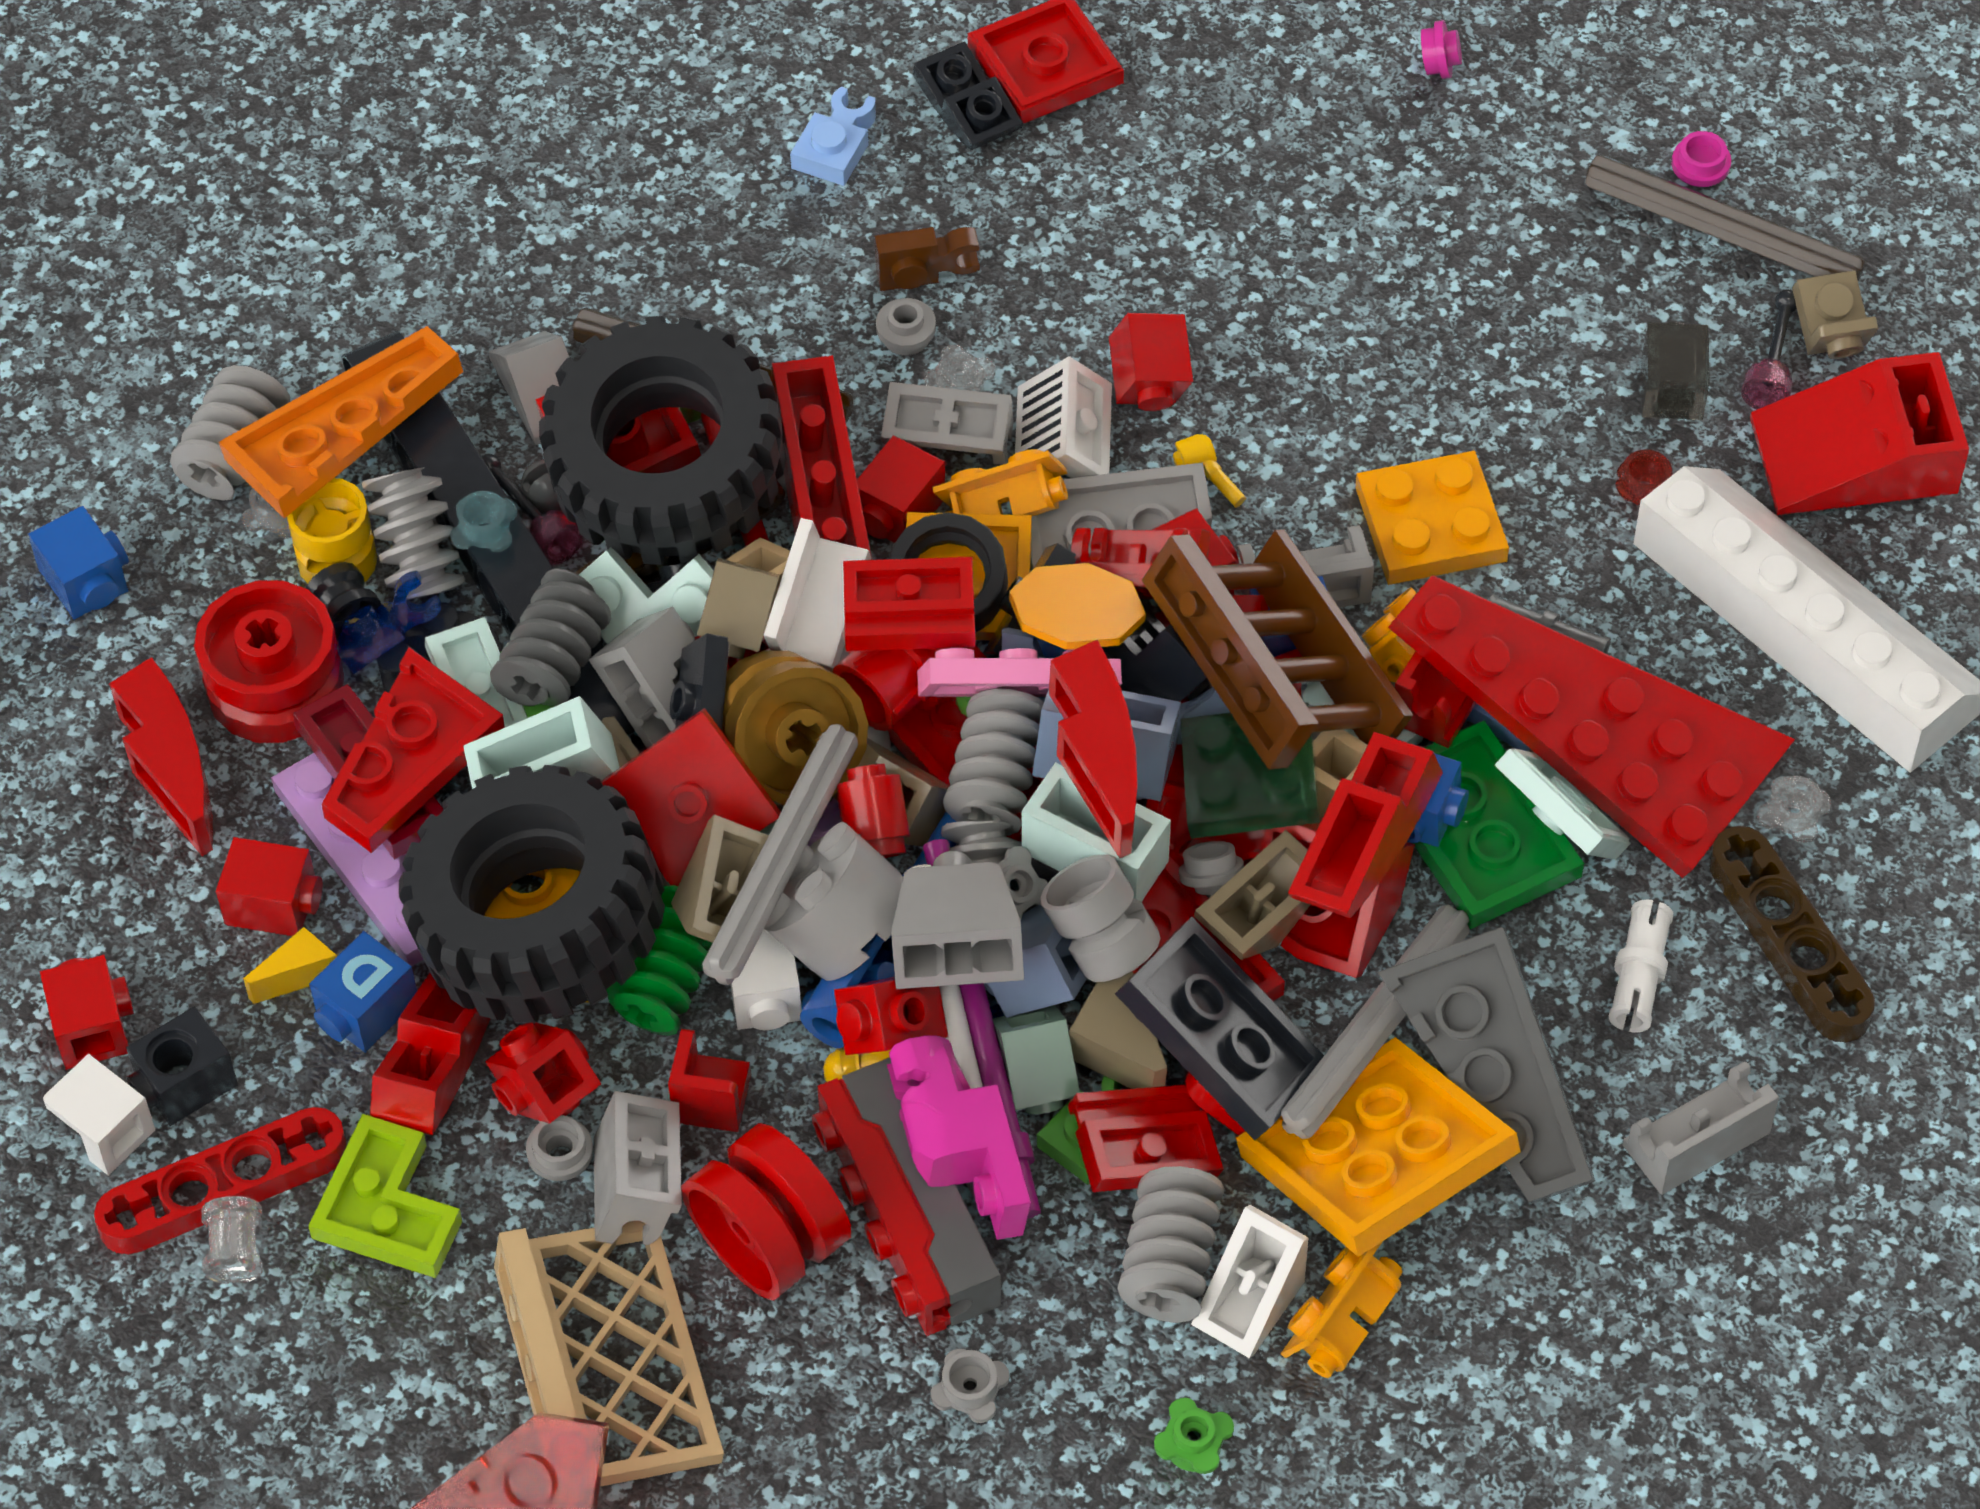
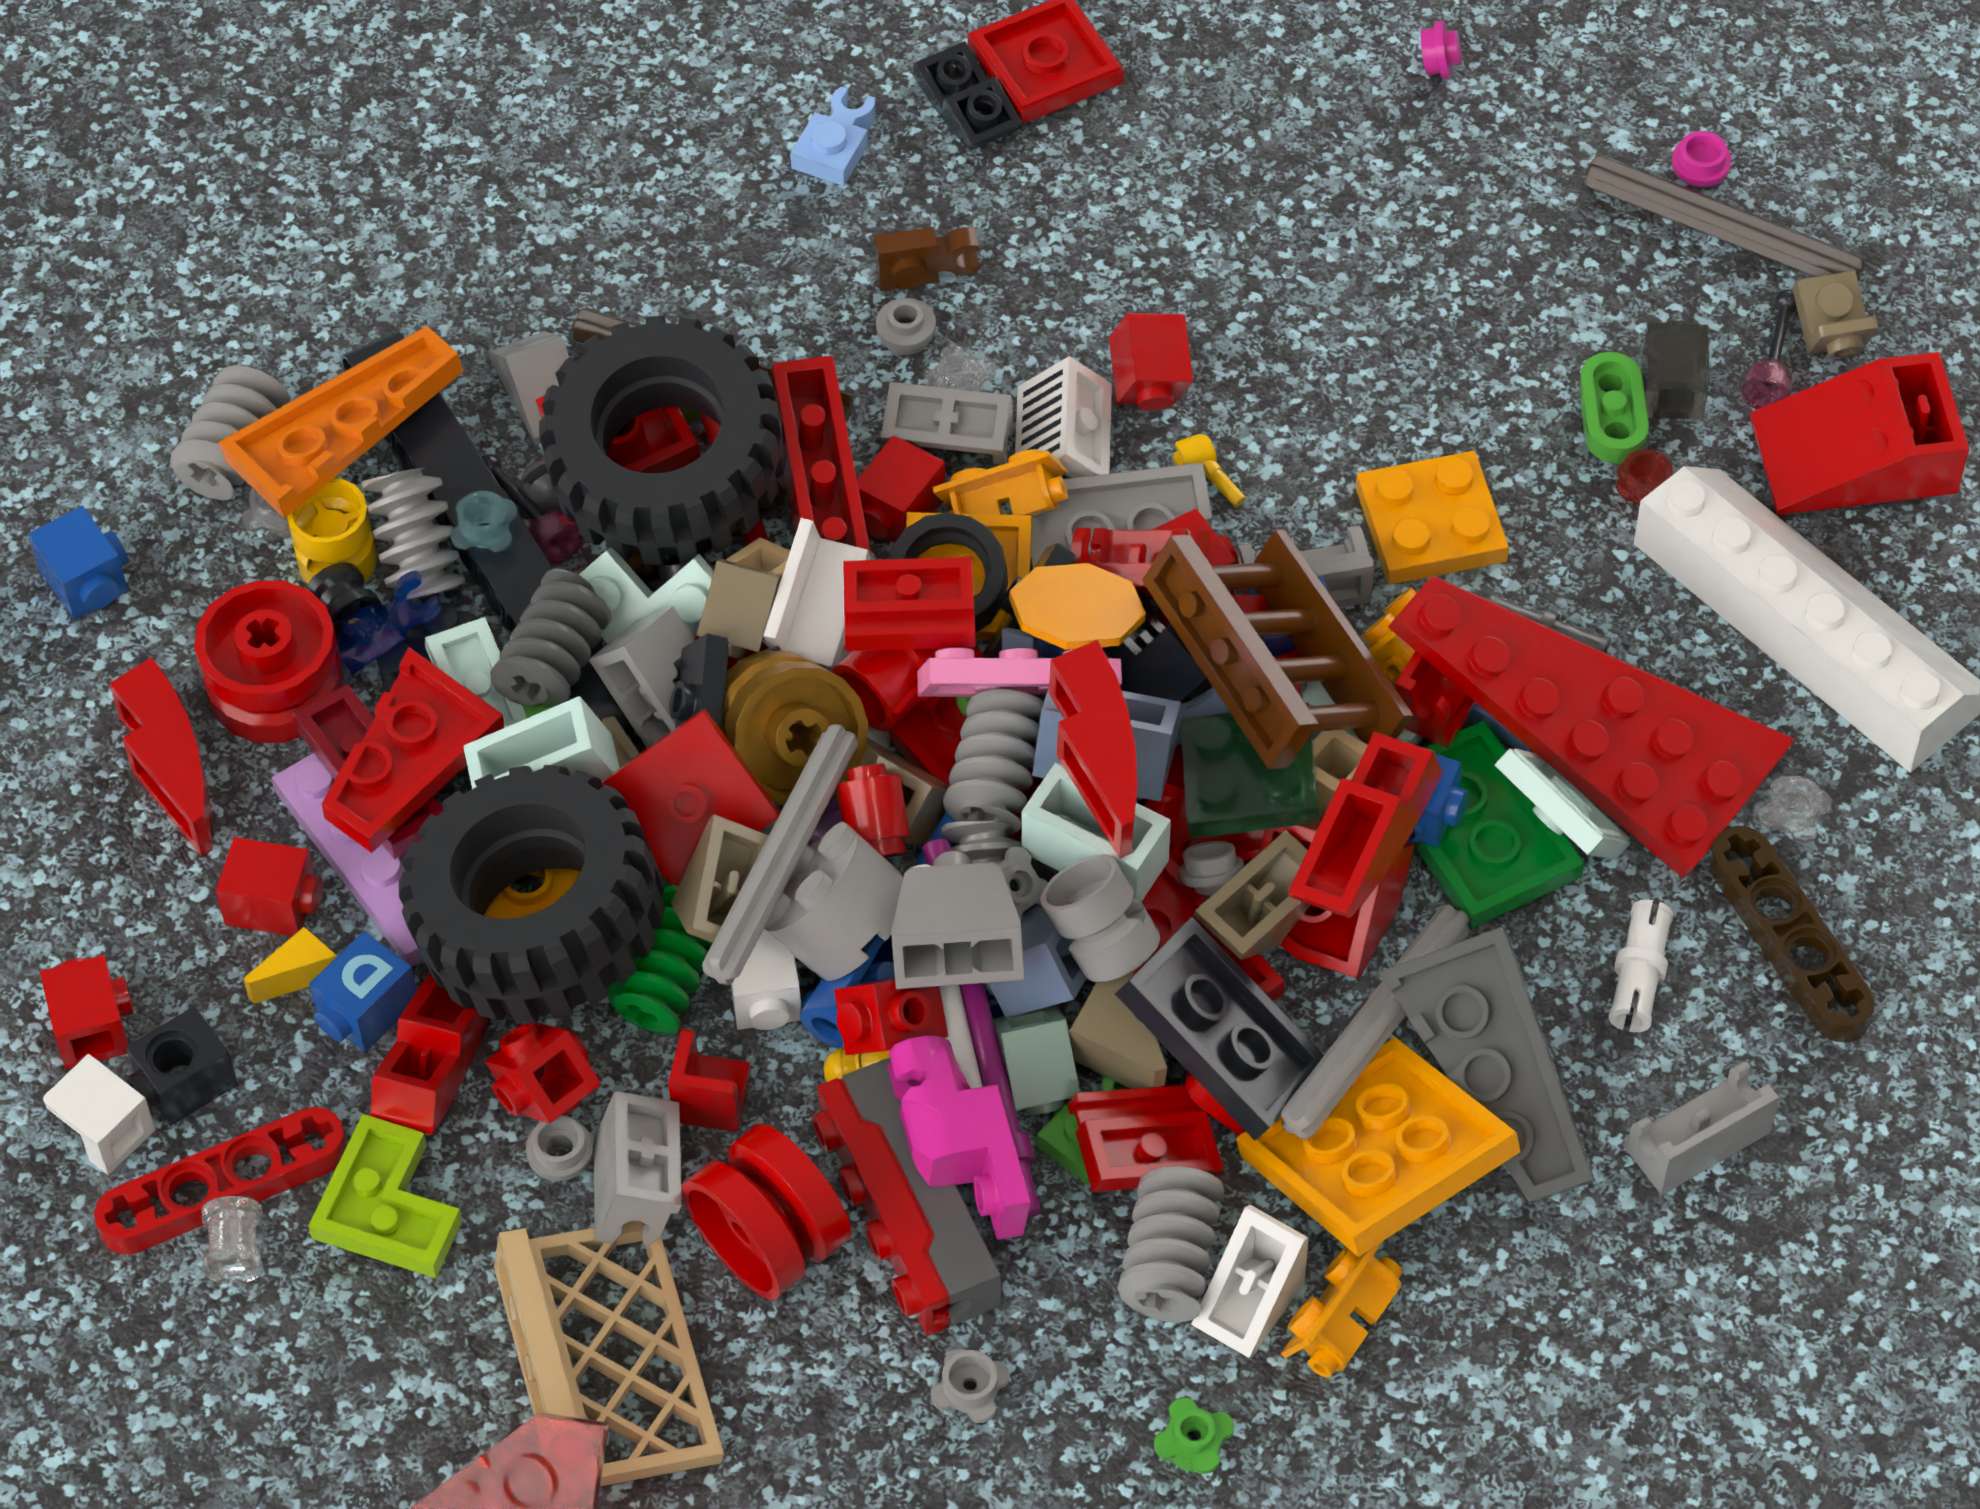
none -> bright green plate [1579,352,1649,464]

